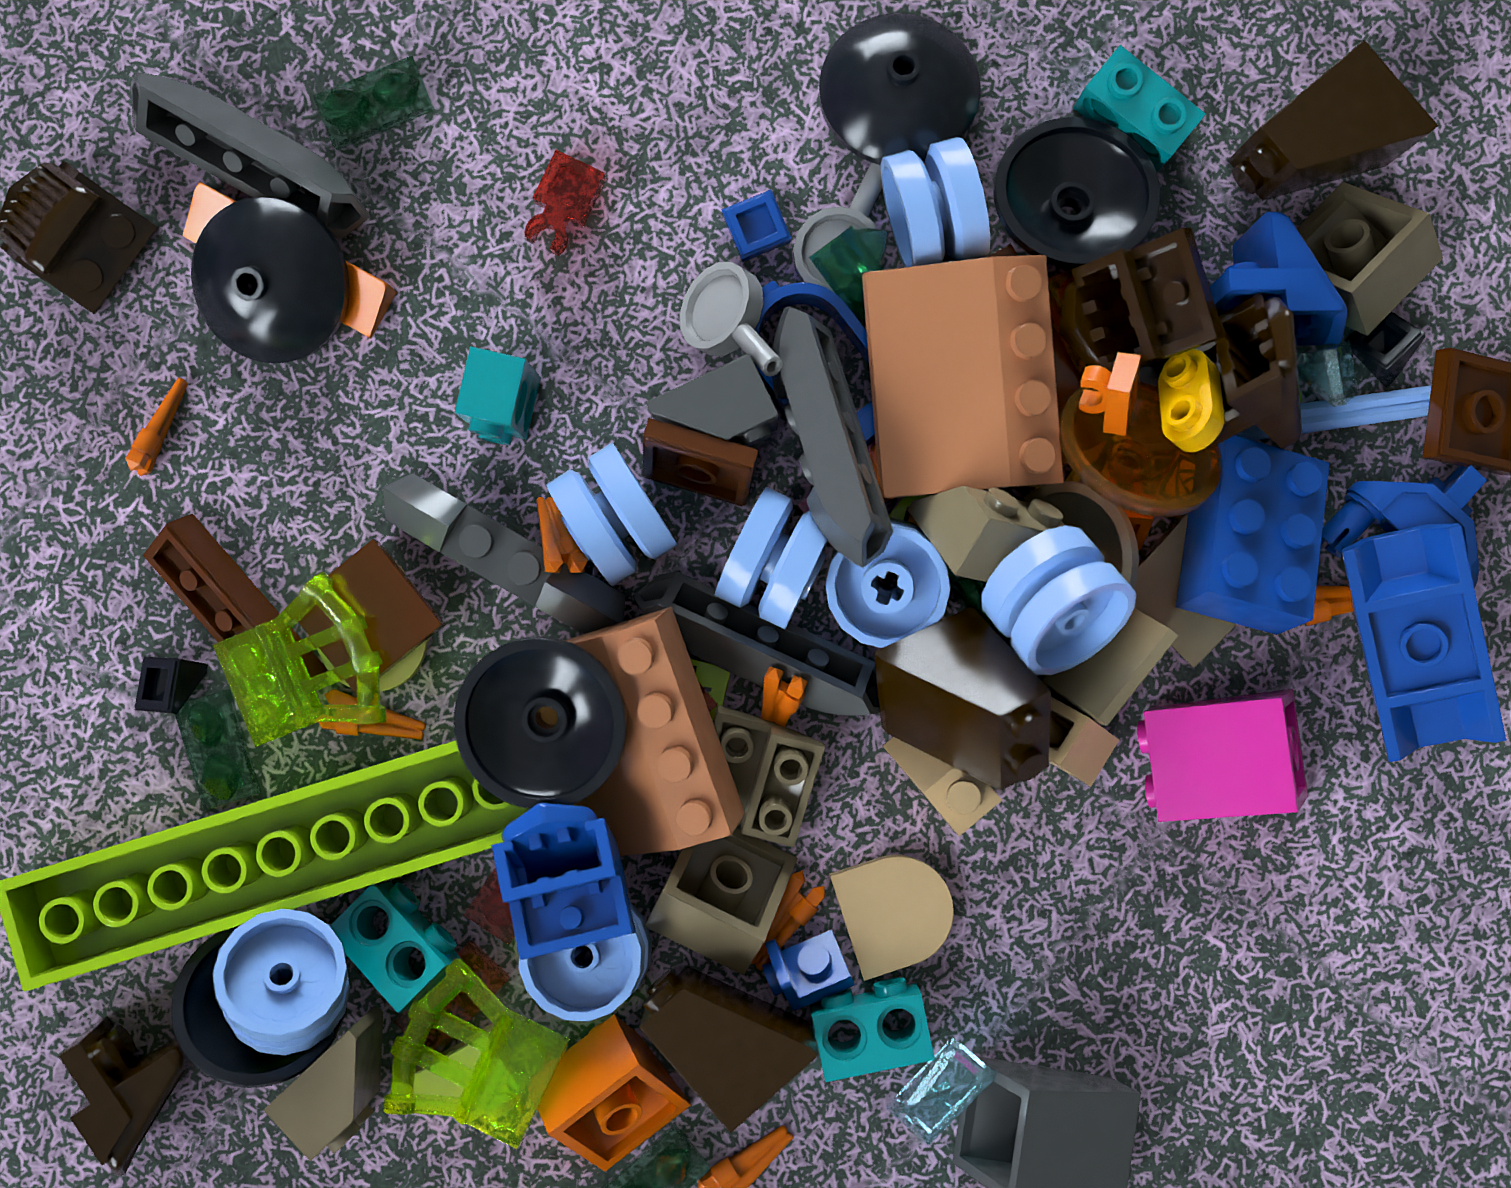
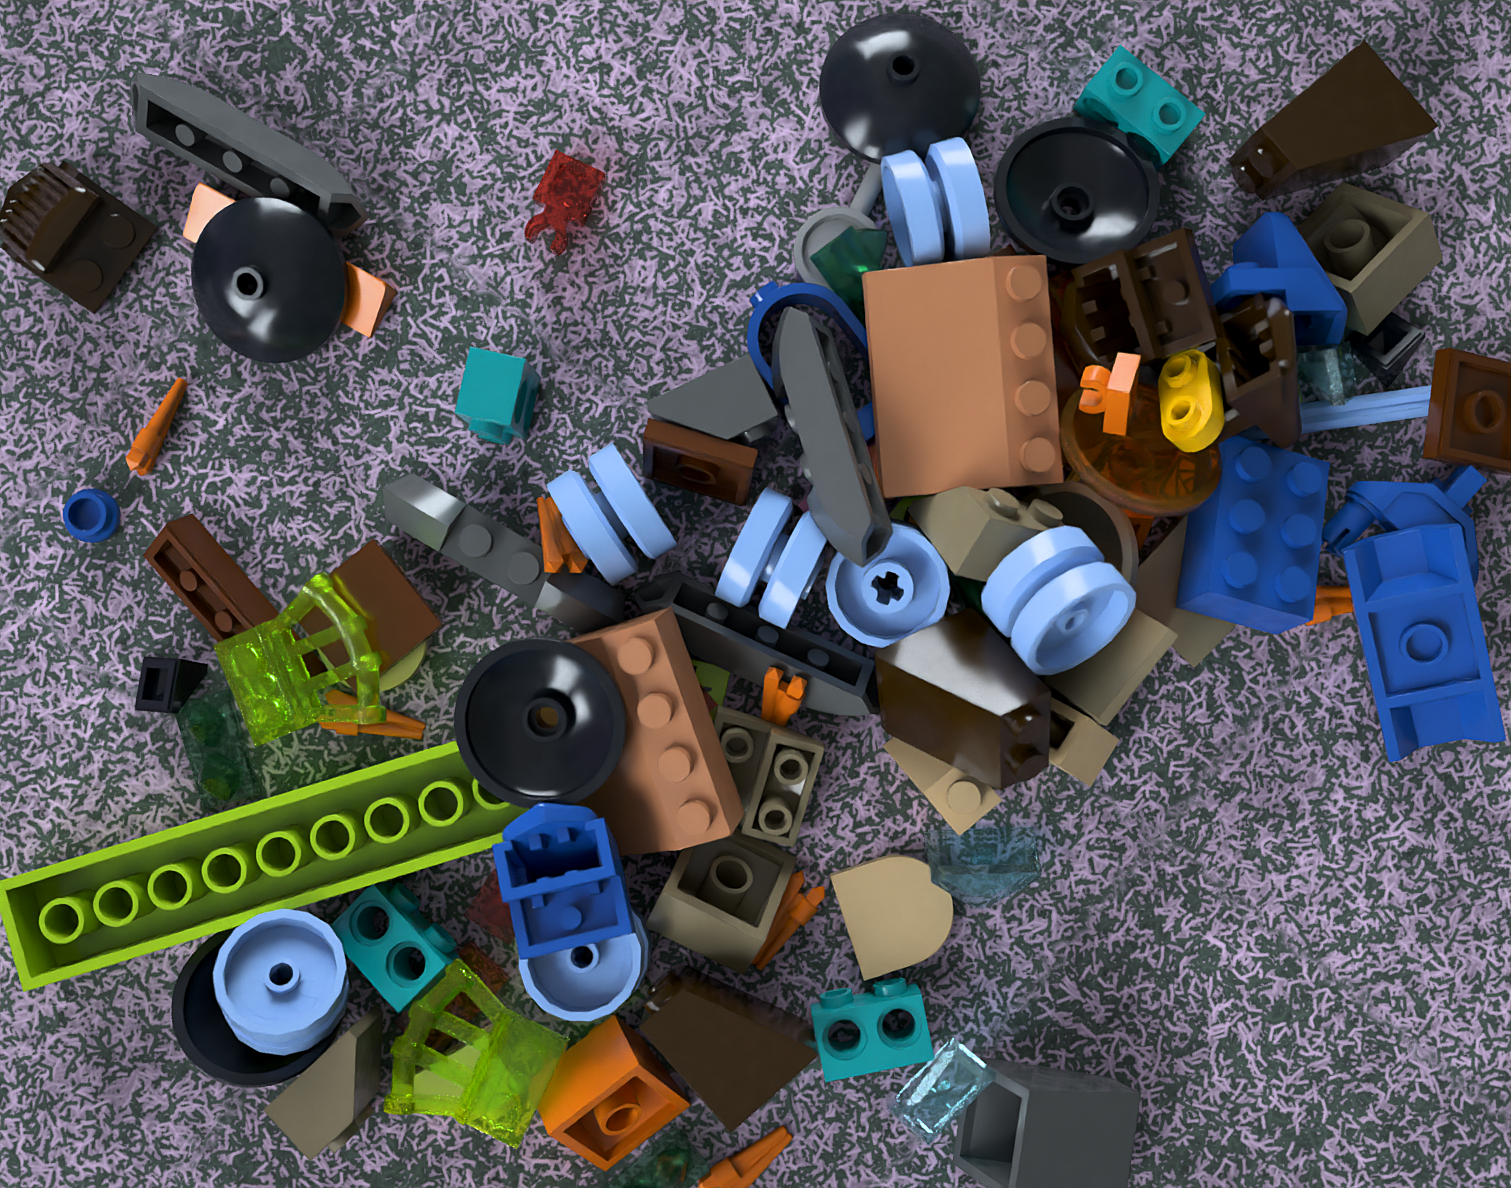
dark brown piece [58,1016,193,1176] -> none
clear green tile [313,56,435,150] -> none
light grey piece [680,262,783,376] -> none
blue tile [721,189,792,262] -> none
blue bracket [762,929,855,1011] -> none
dark pink slope [1137,689,1308,822] -> none
none -> blue plate [63,488,121,543]
none -> clear light blue slope [924,827,1042,909]

